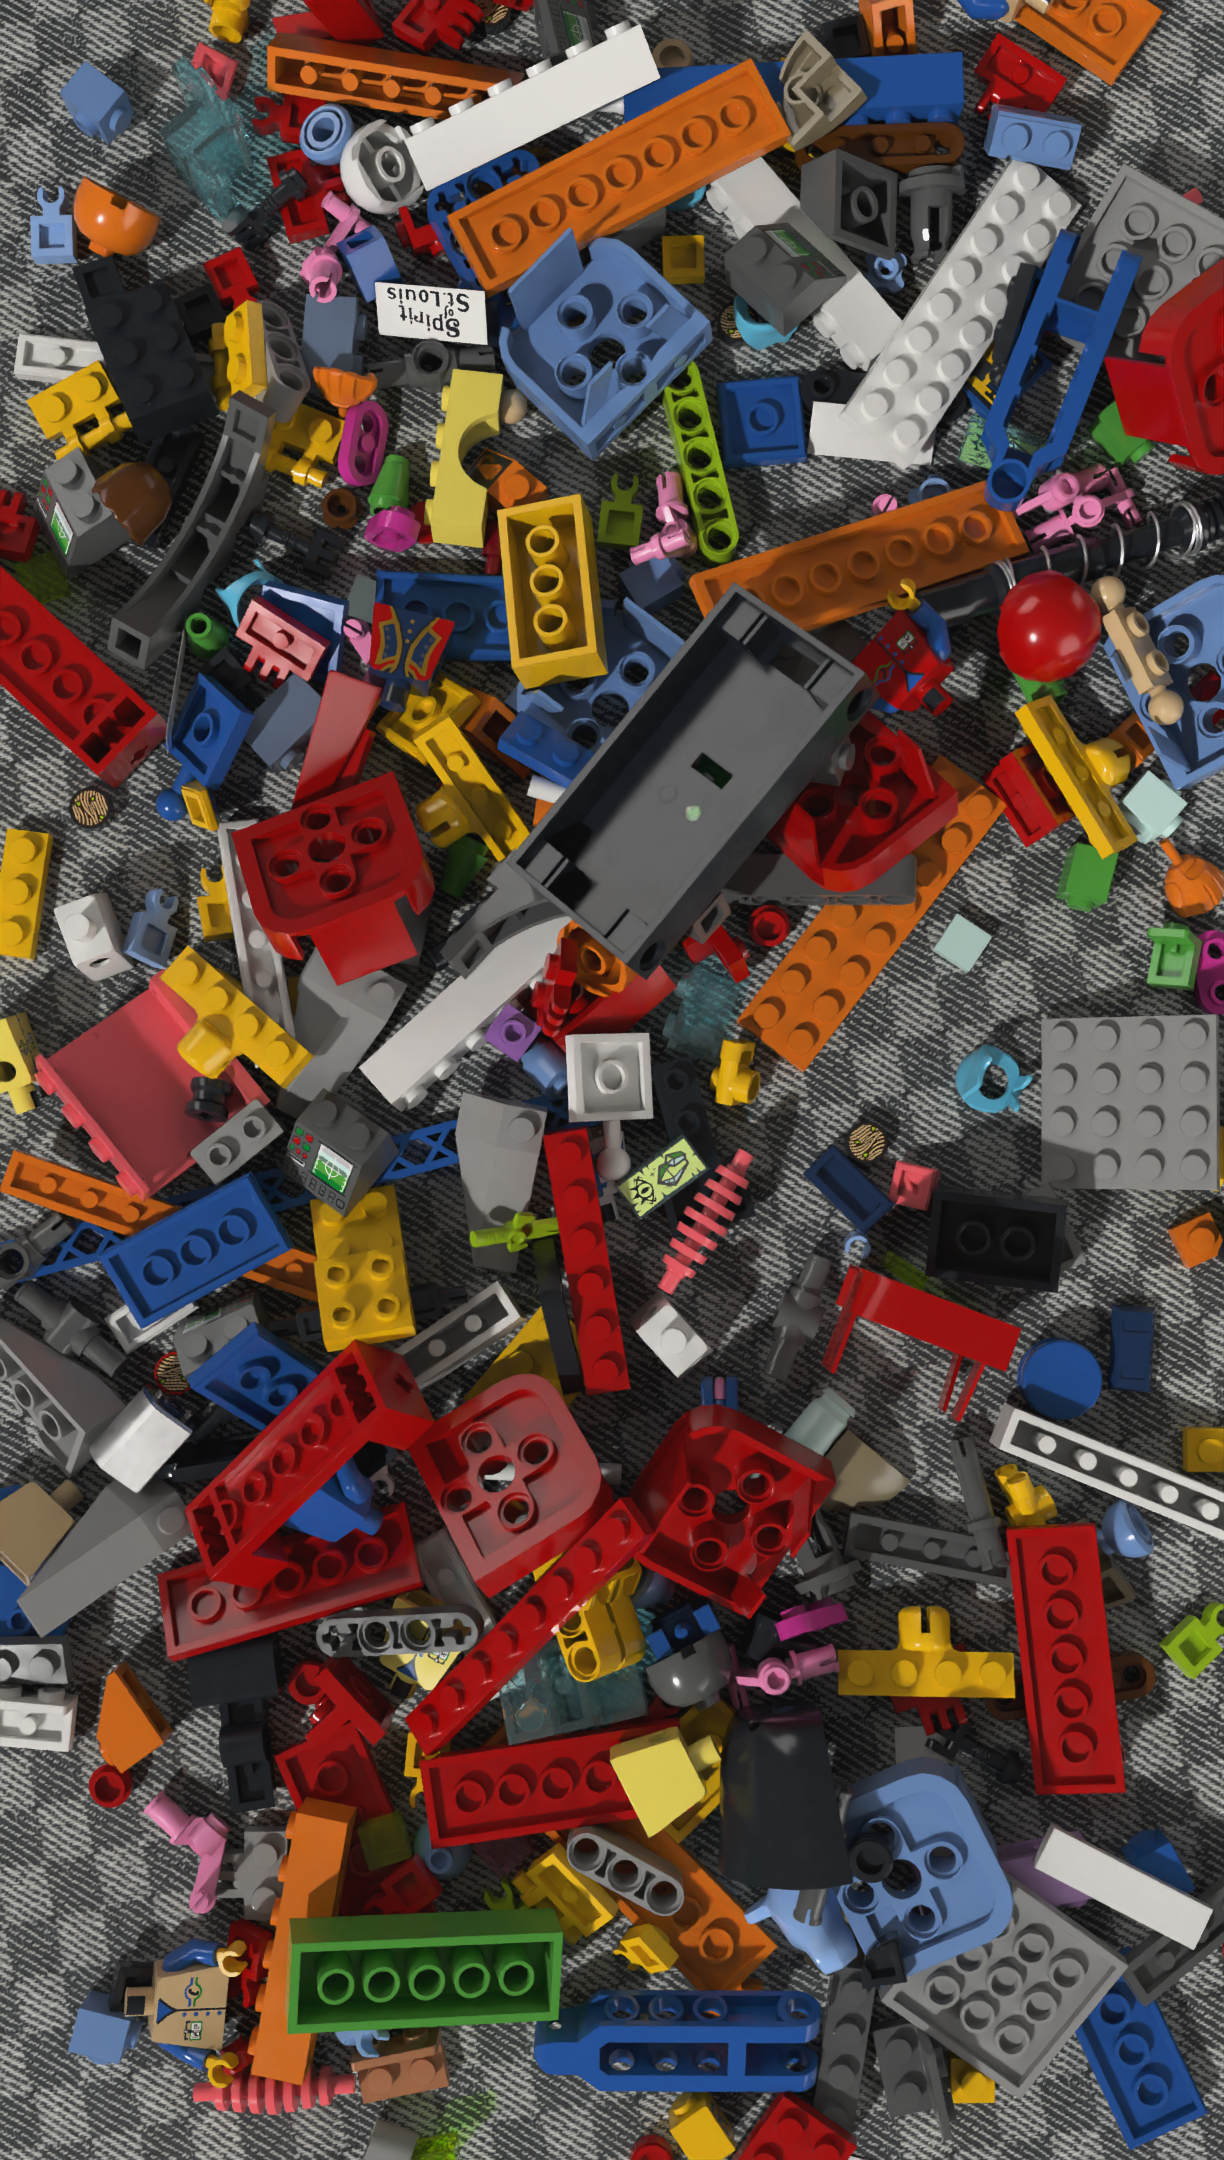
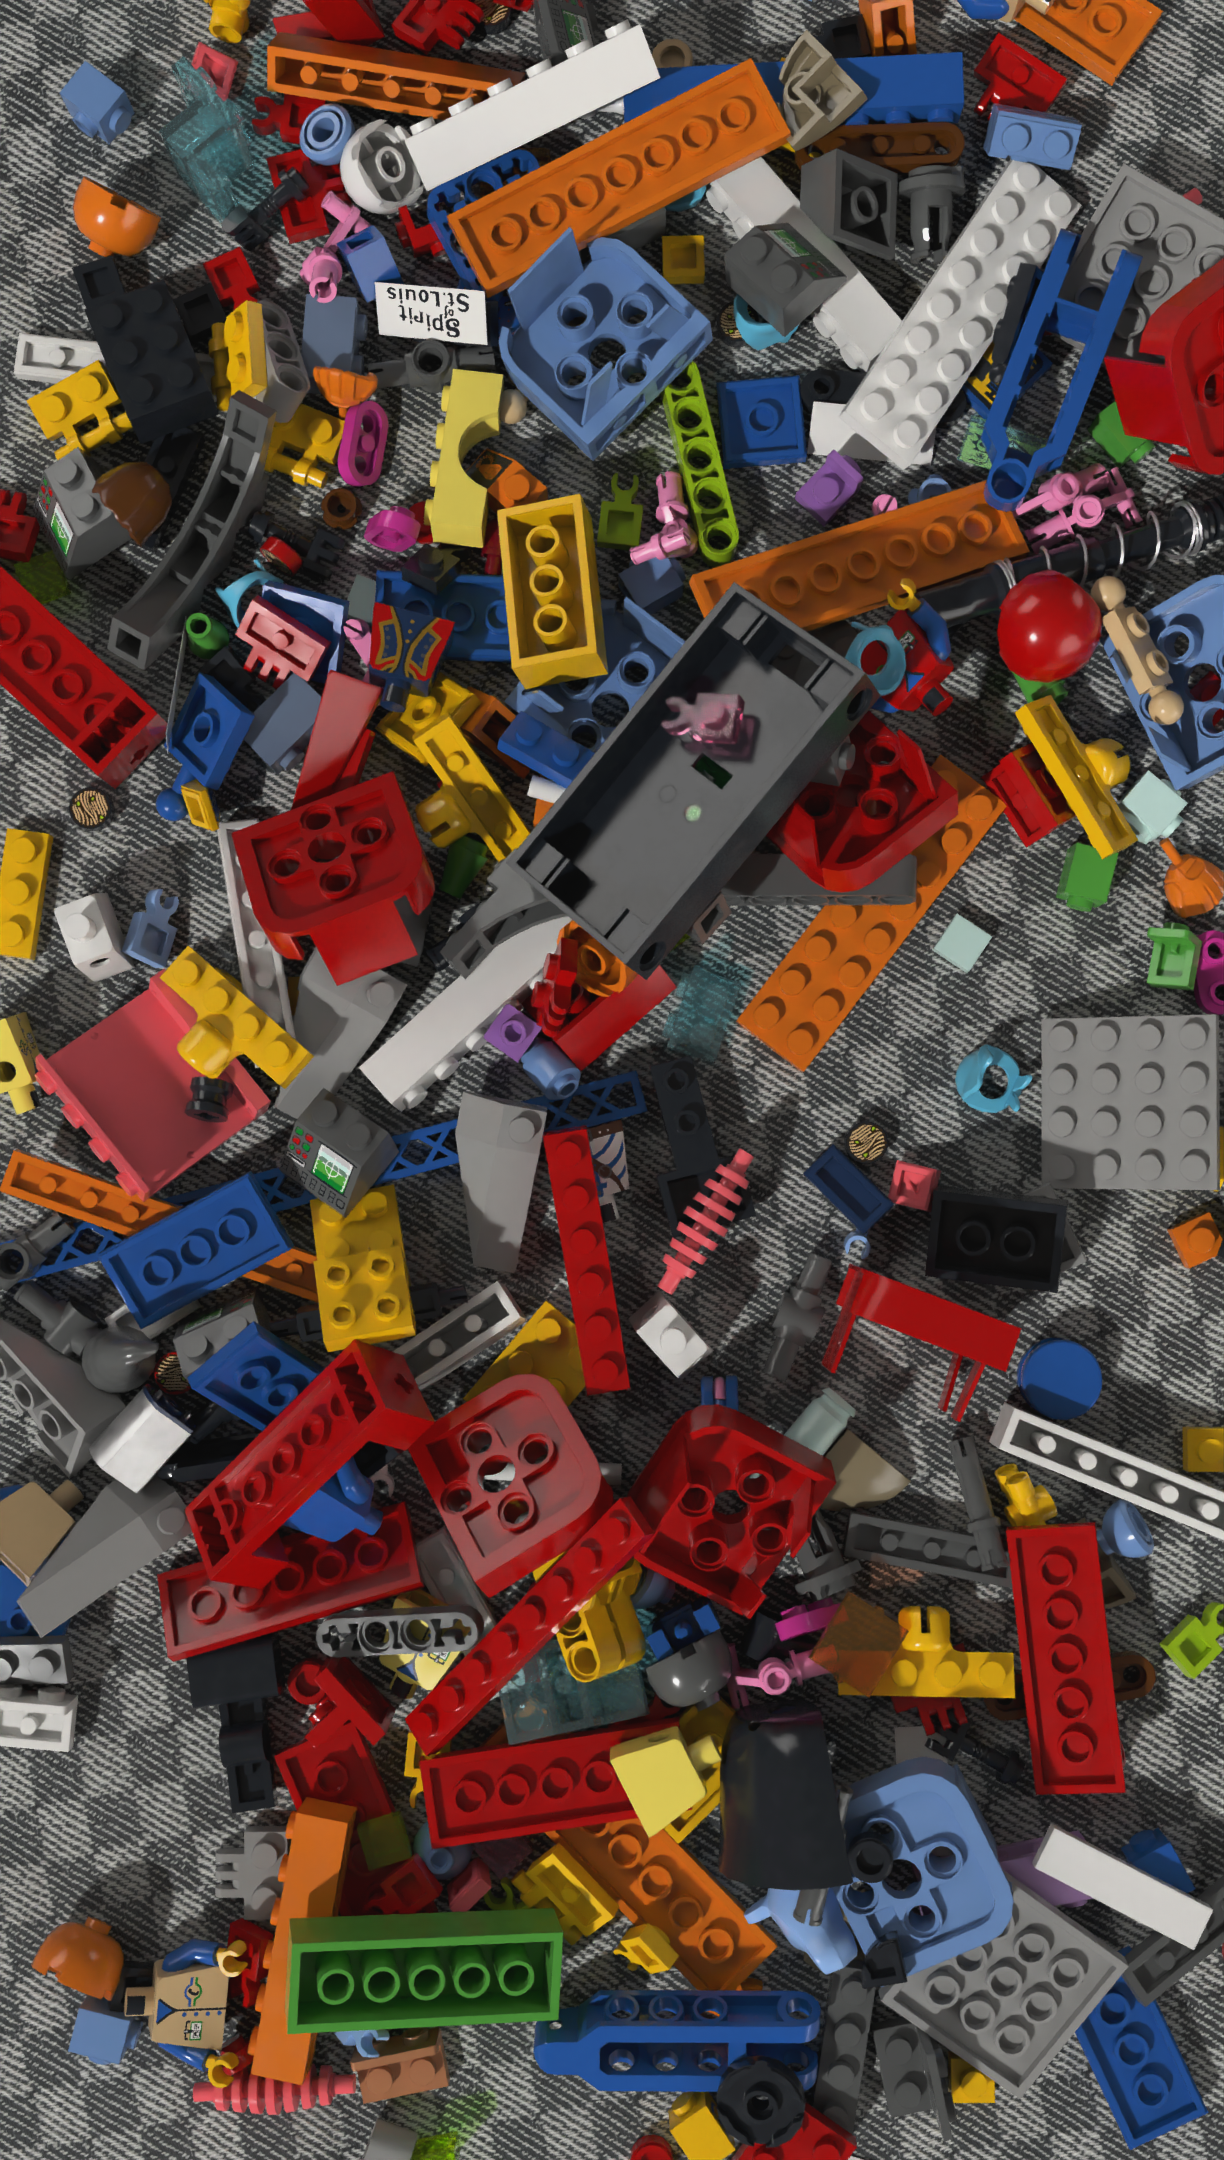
light blue plate [30,186,77,264] -> none
red plate [89,1763,133,1808] -> none
orange slope [96,1661,174,1773] -> none
bright pink pin [143,1790,231,1914] -> none
light grey bracket [191,1099,289,1186] -> none
yellow plate [197,865,234,942] -> none
bright green cone [368,455,410,516] -> none
lime sword [470,1212,560,1253] -> none
black beam [532,1235,585,1395] -> none
white plate [565,1033,653,1181] -> none
light grey beam [567,1824,684,1916] -> none
tile [613,1133,709,1221] -> none
red bracket [682,925,751,984] -> none
yellow plate [710,1038,761,1106] -> none
red plate [748,904,790,947] -> none
light blue plate [864,252,907,294] -> none
clear neon green tile [881,1250,930,1290] -> none
orange slope [1107,711,1155,773] -> none
dark blue tile [1108,1304,1155,1392] -> none
none -> orange cylinder [31,1916,124,2001]
none -> dark grey hat [82,1325,159,1394]
none -> red tile [260,536,303,577]
none -> black plate [401,543,472,595]
none -> coral tile [447,1857,492,1912]
none -> clear pink plate [661,693,745,744]
none -> black plate [716,2055,806,2148]
none -> medium lavender bracket [794,449,863,527]
none -> clear orange piece [808,1591,909,1698]
none -> medium azure piece [845,622,906,696]

